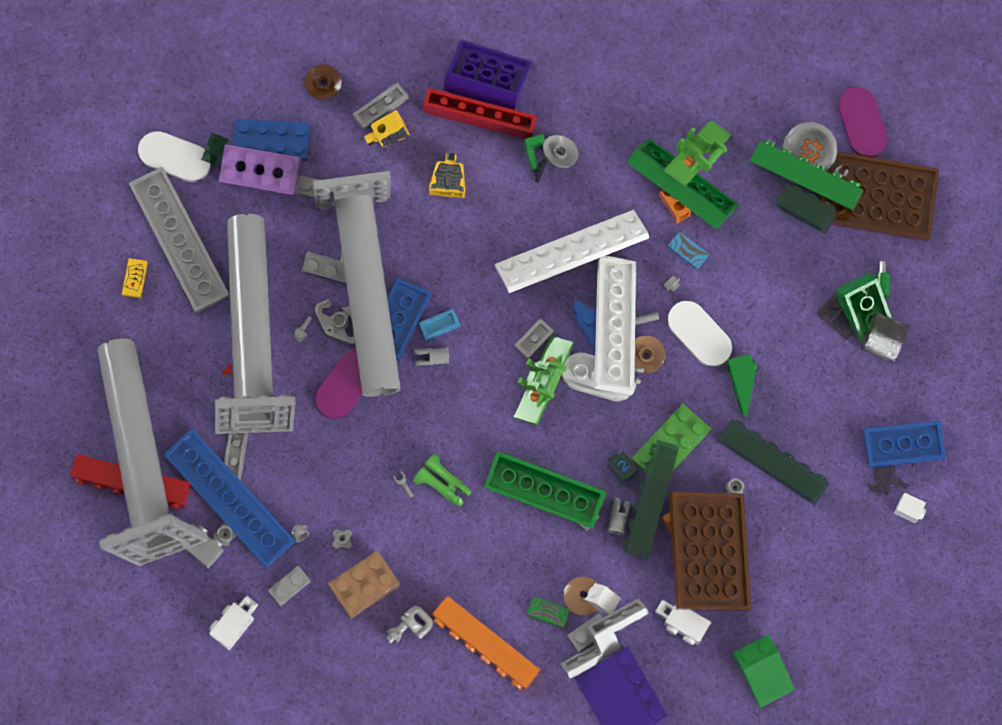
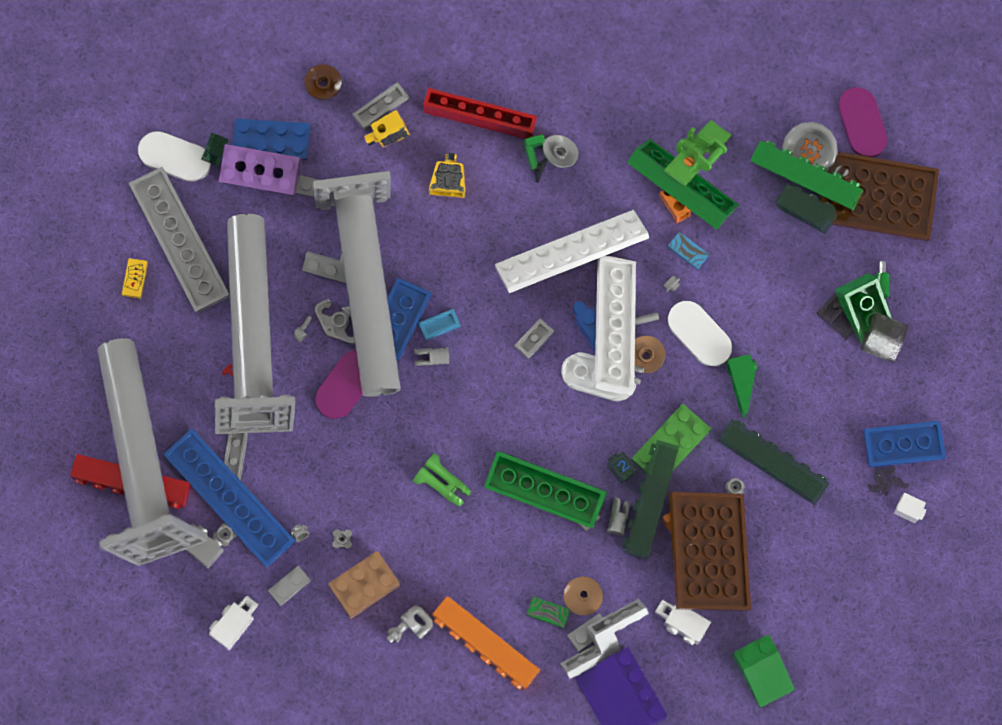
light grey hand [394,471,414,498] -> none
dark purple slope [443,40,532,110] -> none
bright green piece [514,336,574,425] -> none
white brick [585,583,621,614] -> none

